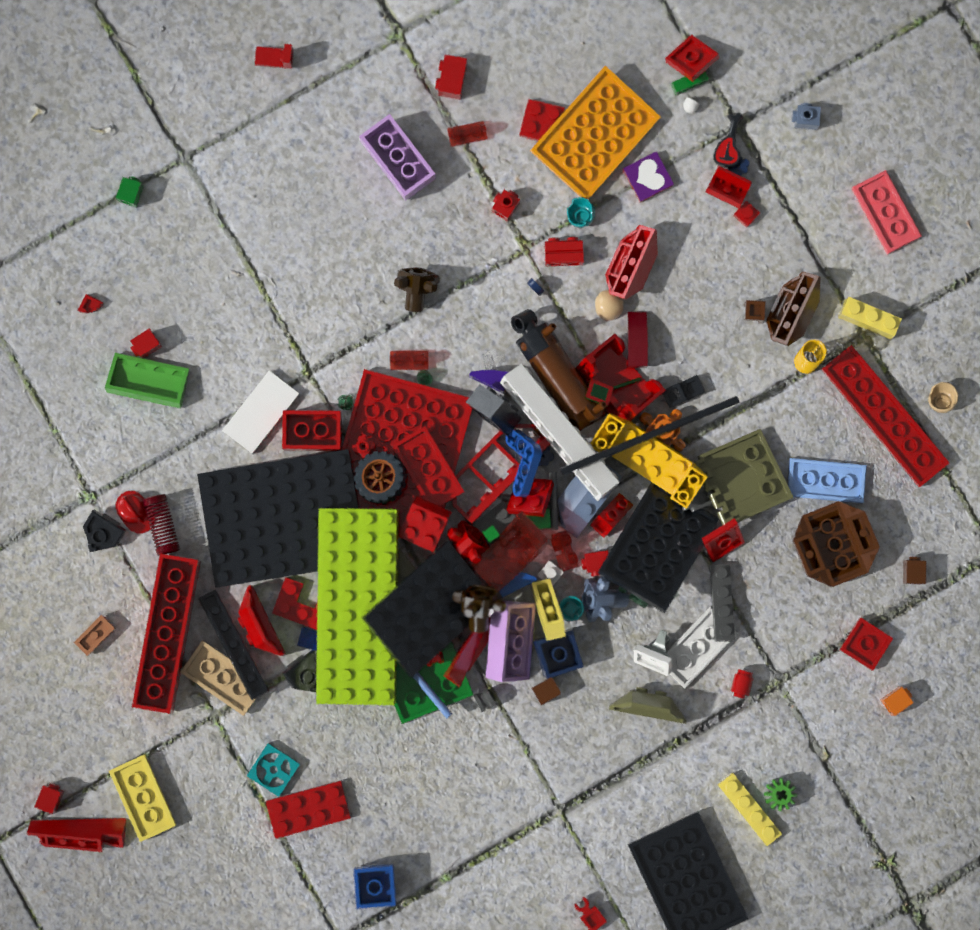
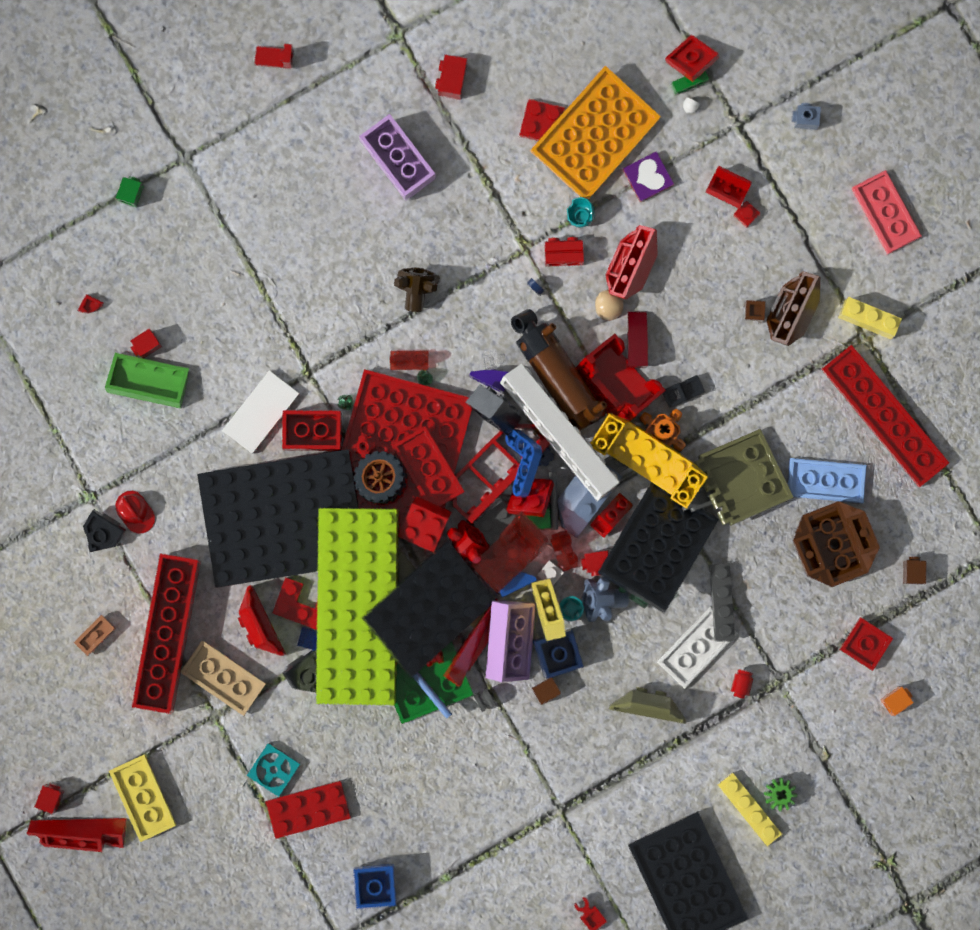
dark red piece [143,494,181,556] -> none
black tile [198,589,269,701] -> none
clear red hinge [447,121,488,147] -> none
dark brown piece [453,585,507,633] -> none
green piece [483,525,500,544] -> none
red brick [492,189,520,222] -> none
black piece [560,396,739,475] -> none
piece [585,377,641,407] -> none
white piece [634,630,672,676] -> none
red tile [701,518,745,562] -> none
black piece [713,113,743,168] -> none
dark blue plant [728,156,750,176] -> none
yellow piece [794,339,827,374] -> none
tan hair [928,382,958,413] -> none

